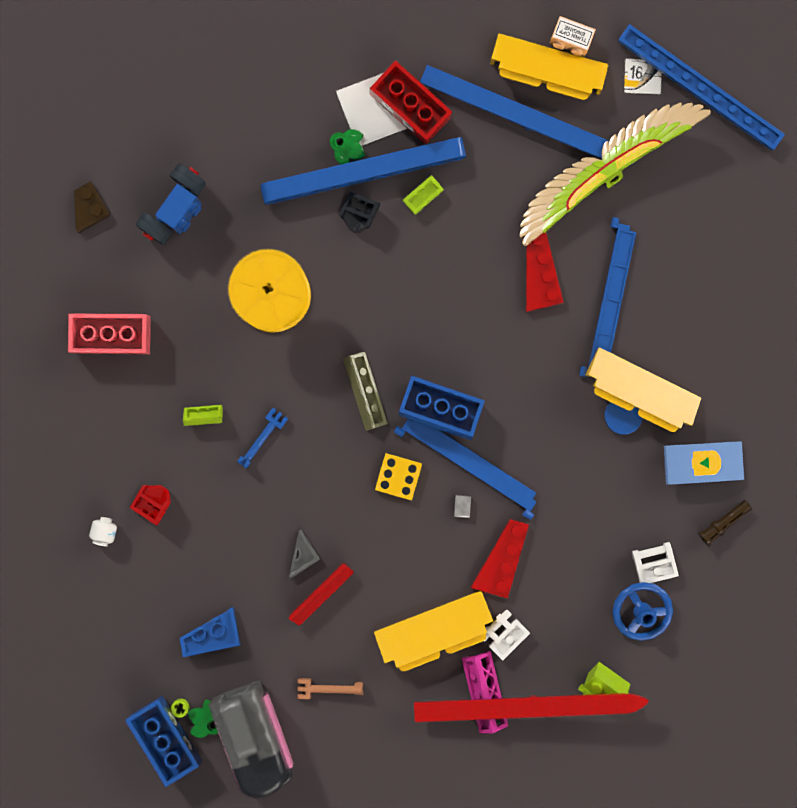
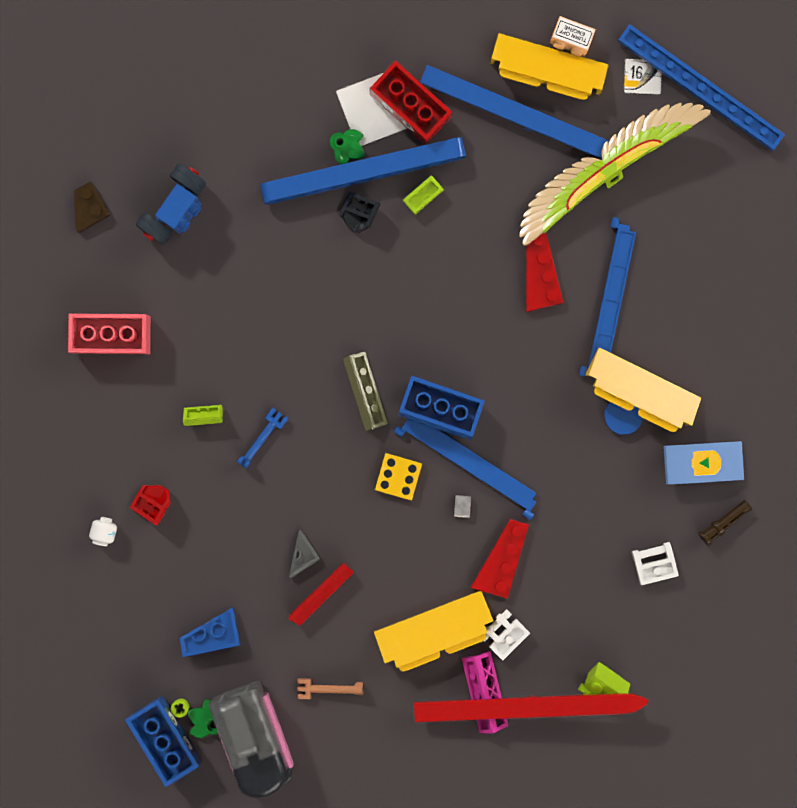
yellow piece [229,250,311,332] -> none
blue piece [612,582,673,641] -> none

